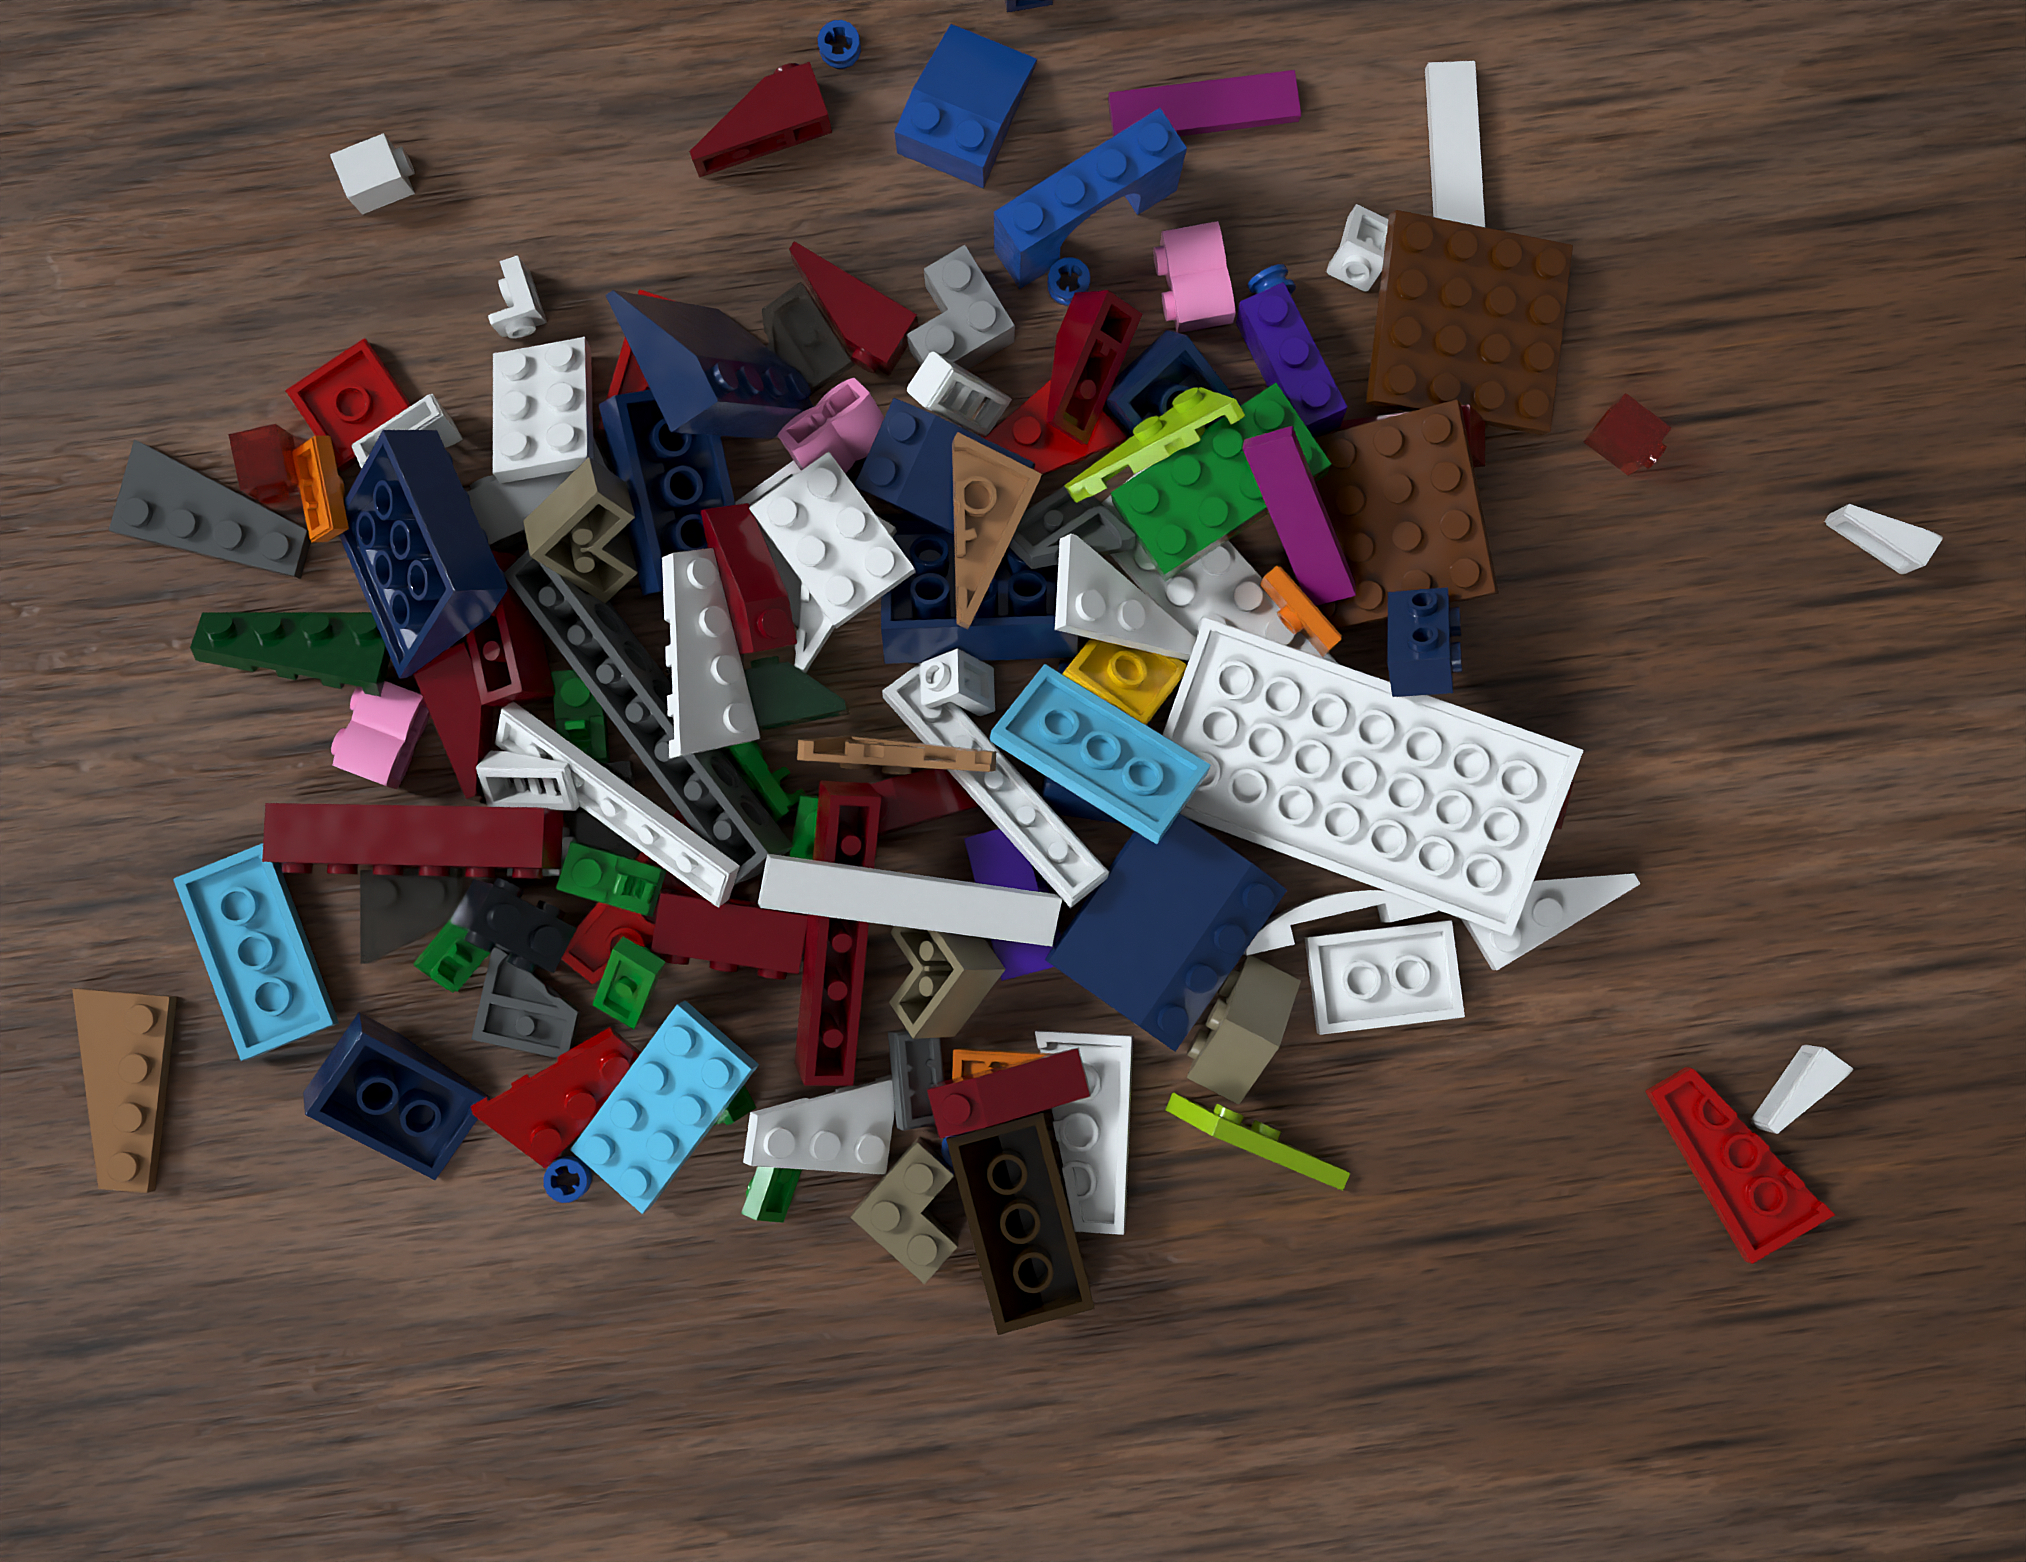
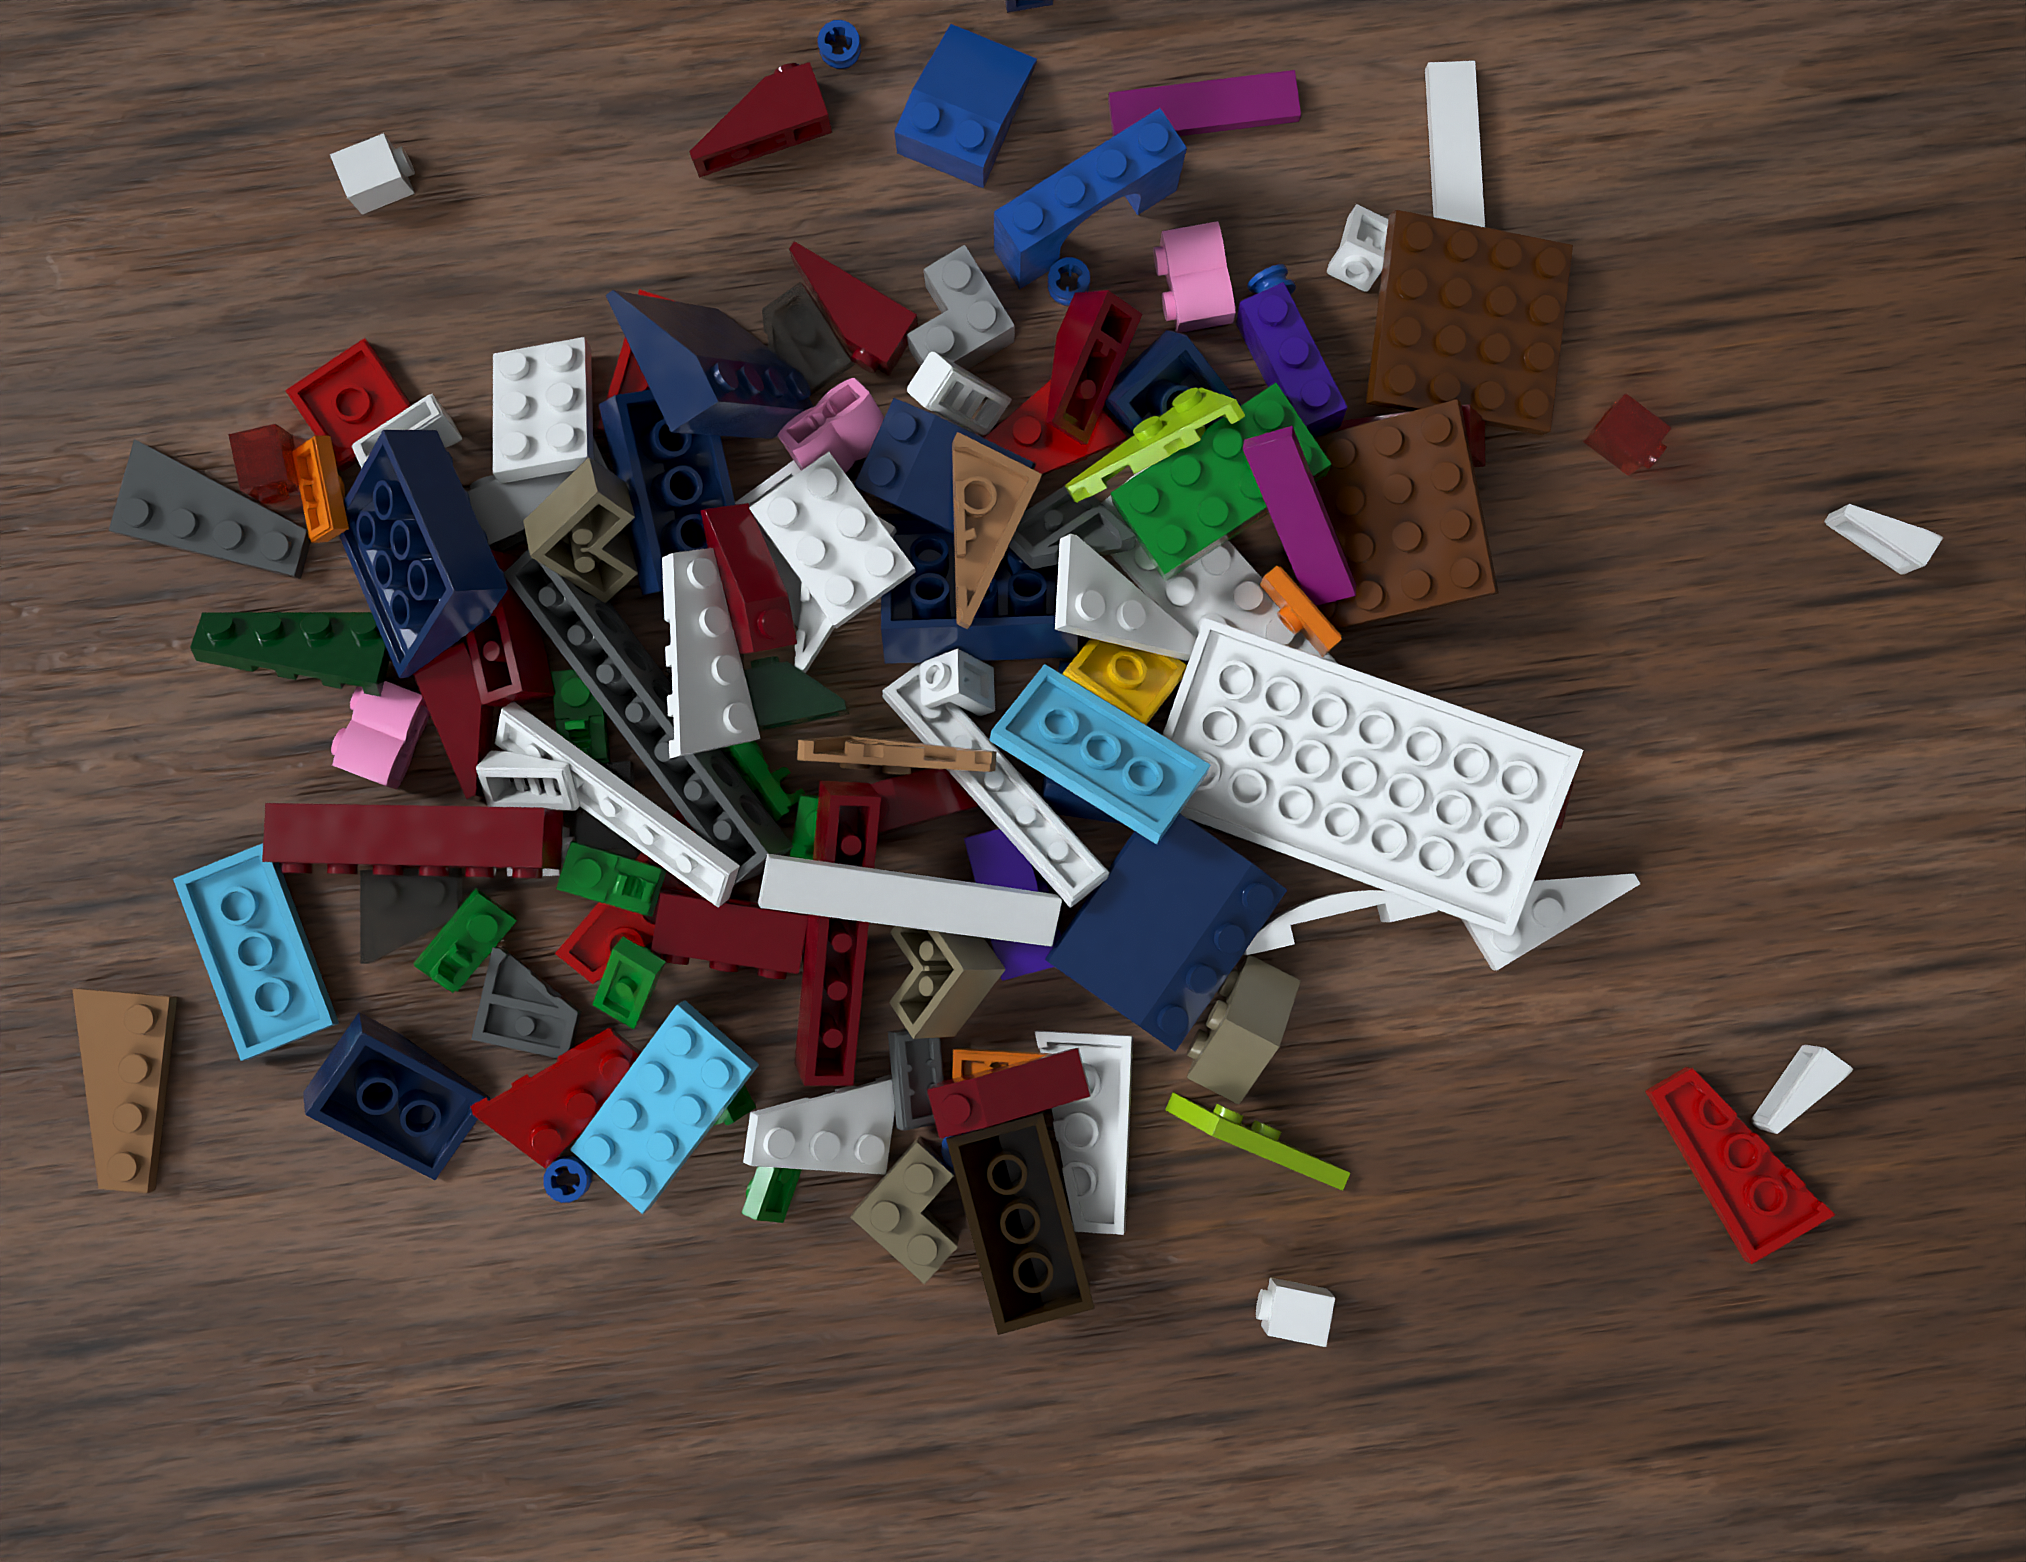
black brick [450,878,577,975] -> none
white bracket [488,255,547,338] -> none
white plate [1305,920,1465,1035] -> none
dark blue brick [1388,587,1462,697] -> none
none -> white brick [1256,1277,1335,1347]

